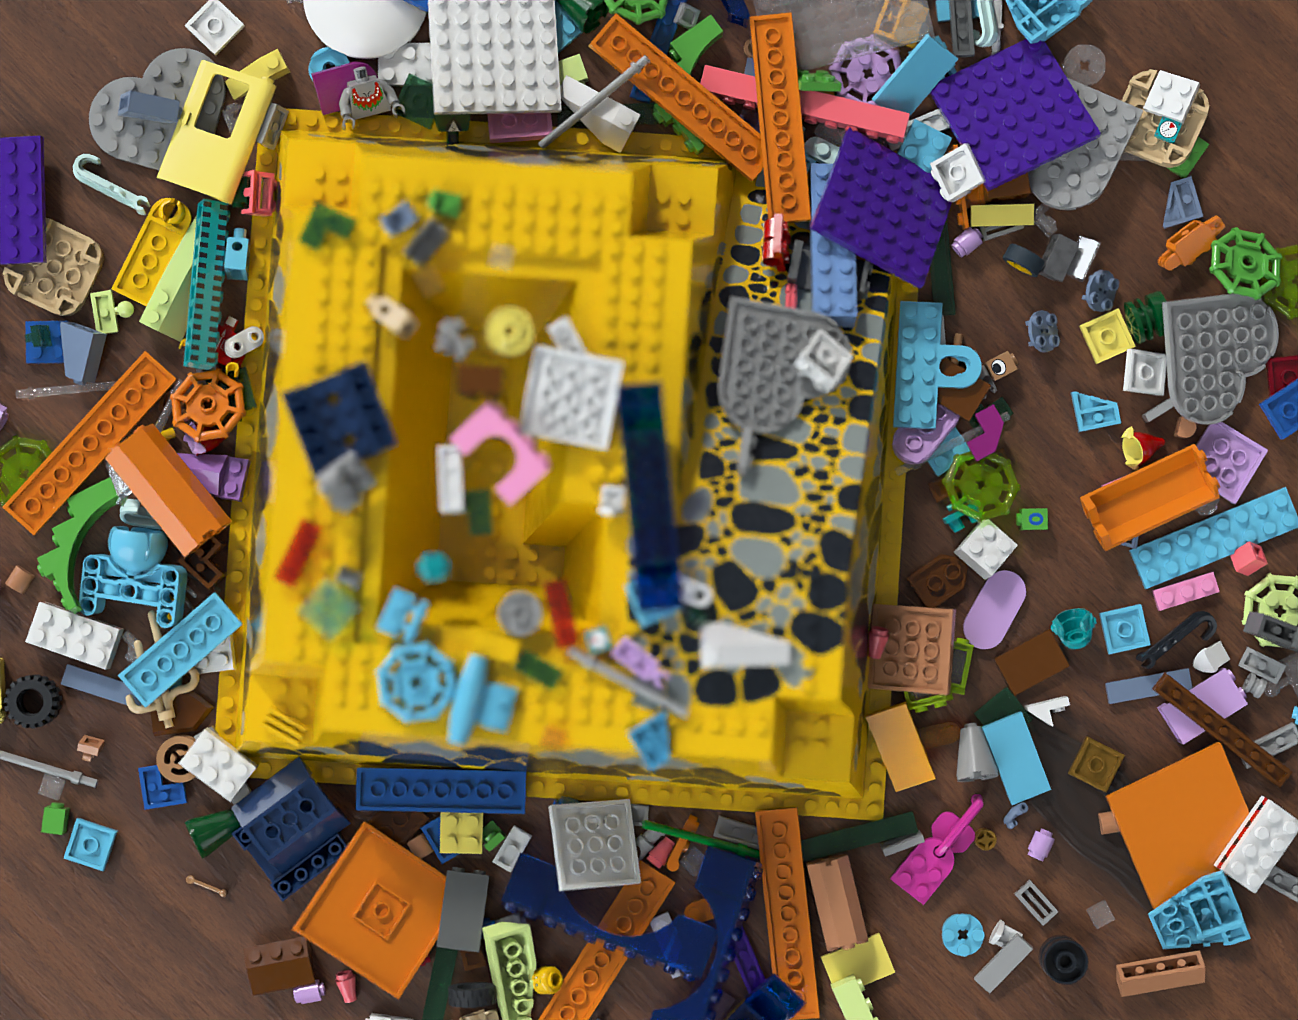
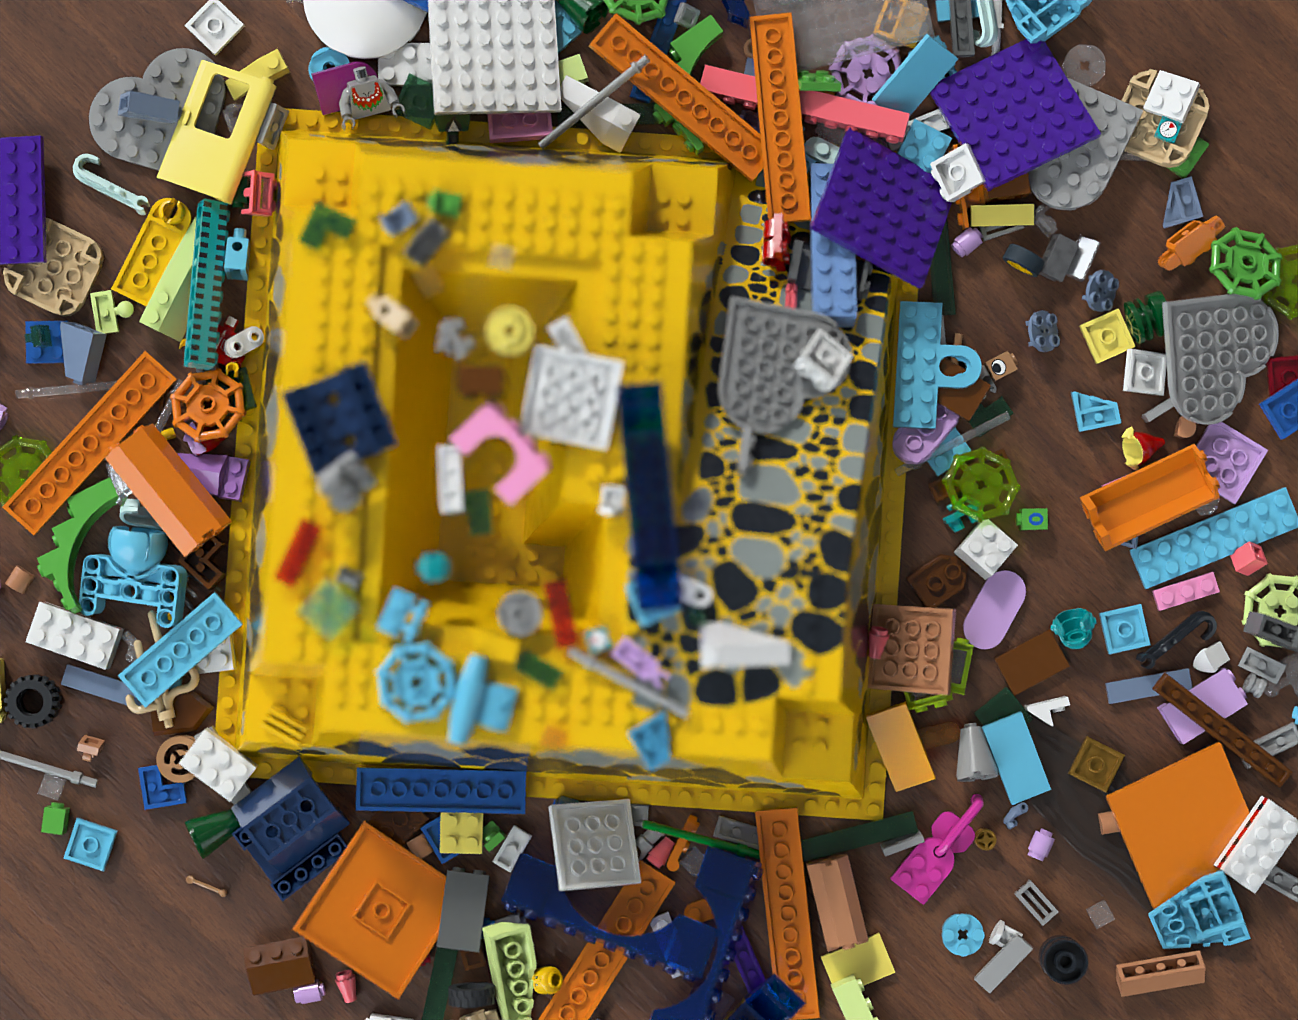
magenta tile [966,404,1004,462] -> none

